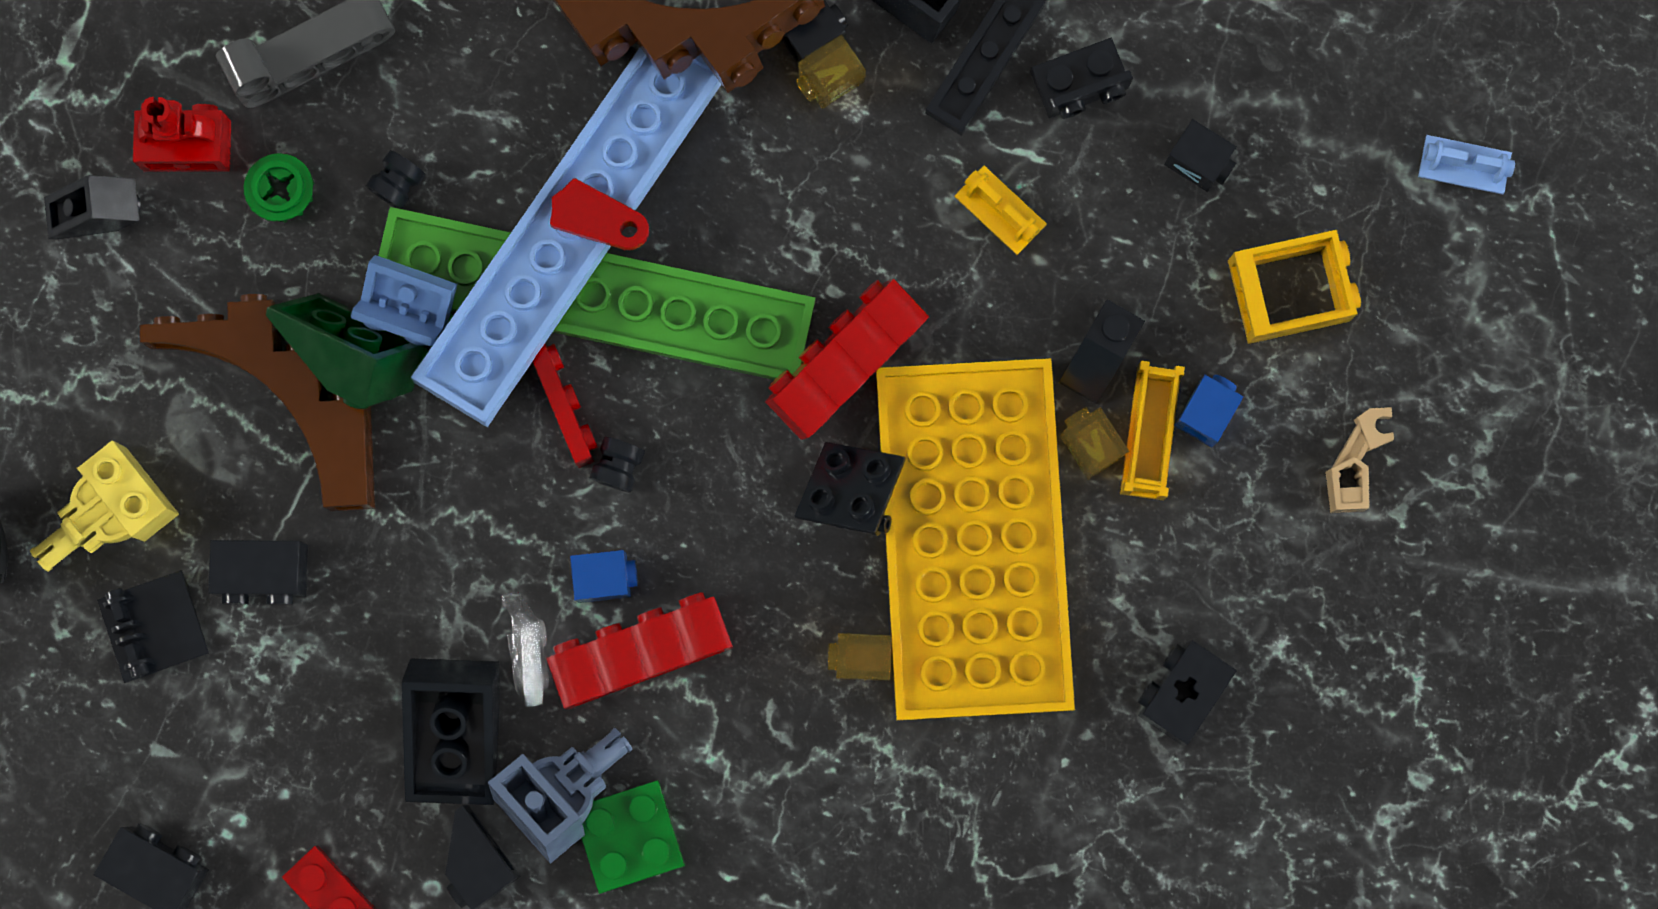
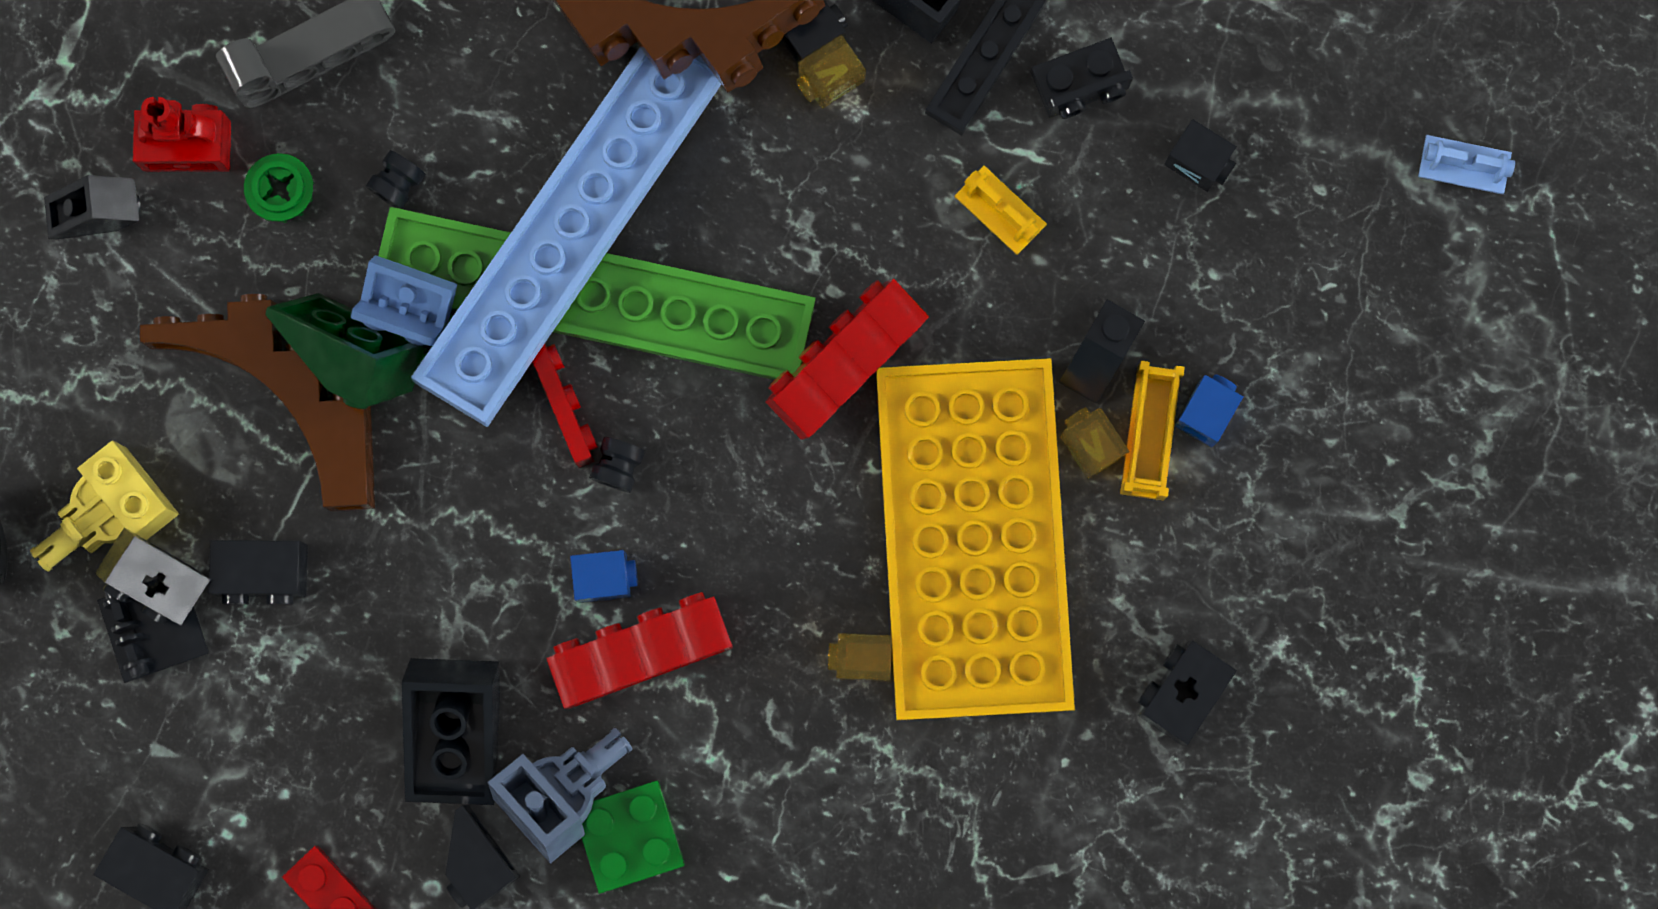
clear wing [501,592,549,707] -> none
red piece [550,178,649,250] -> none
black hinge [795,442,906,536] -> none
yellow window [1228,230,1361,344] -> none
tan piece [1326,407,1394,513] -> none
none -> brick [95,527,210,625]

